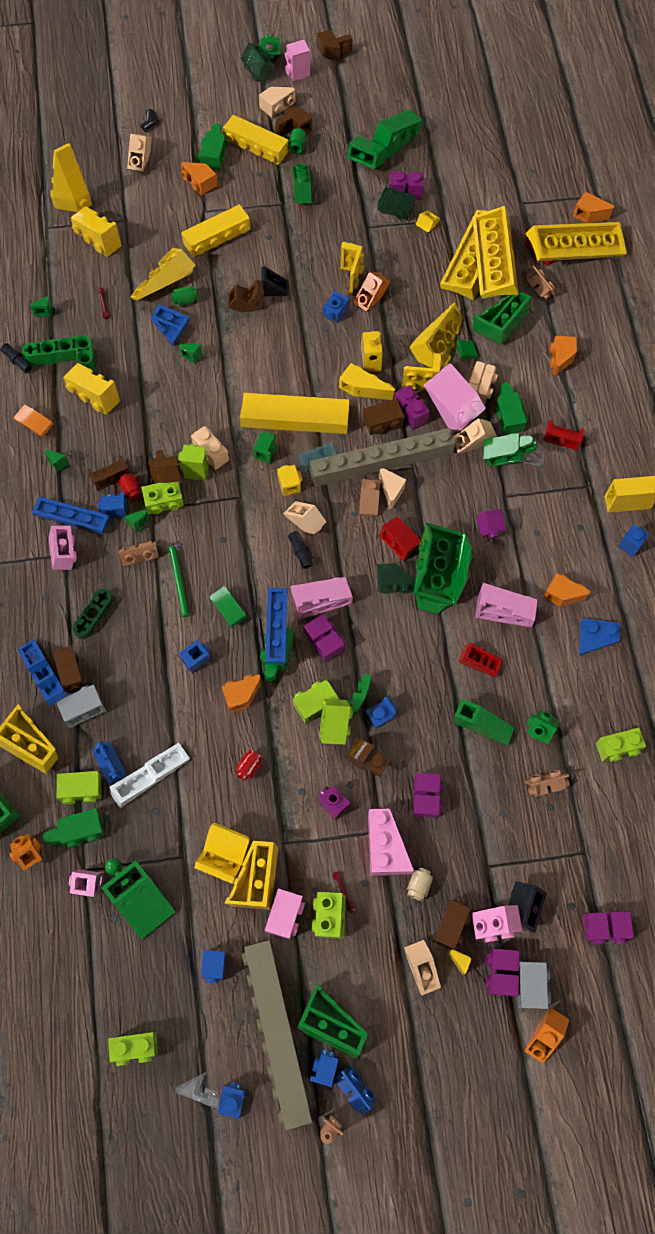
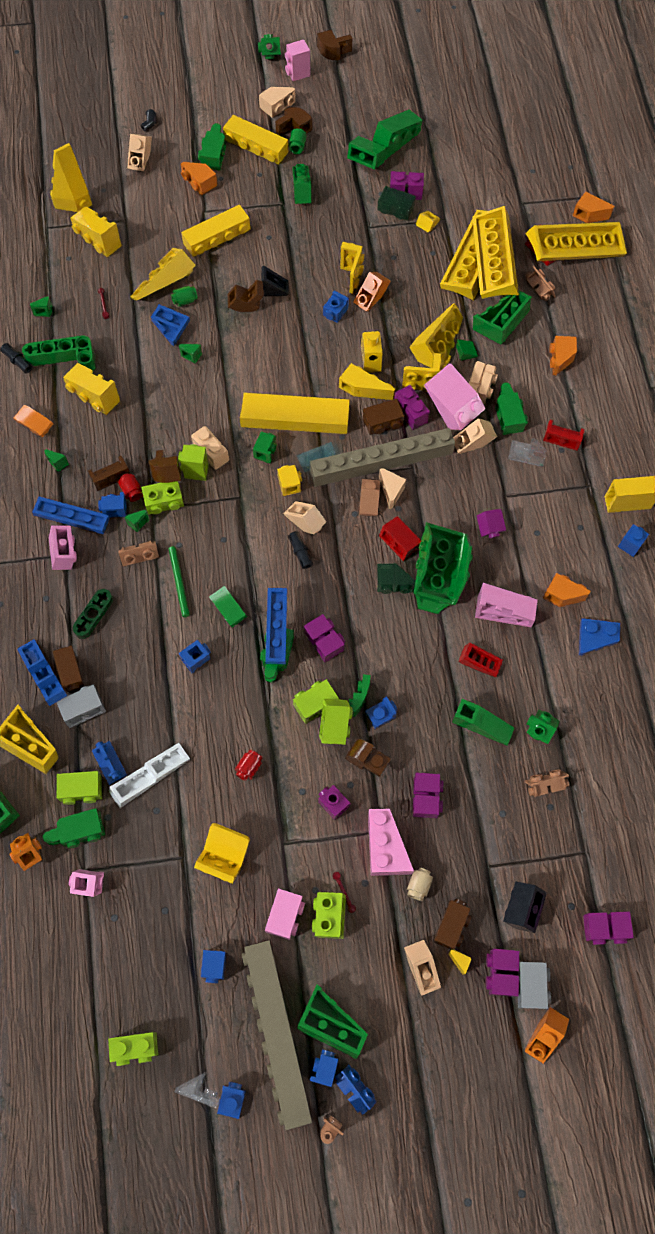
green slope [101,858,175,940] -> none
orange slope [222,674,261,713] -> none
yellow wedge [225,841,279,910] -> none
clear green brick [240,43,275,82] -> none
bright pink wedge [290,577,353,620] -> none
bright pink brick [472,905,523,942] -> none
hinge [484,433,538,467] -> none
lime brick [596,728,646,762] -> none

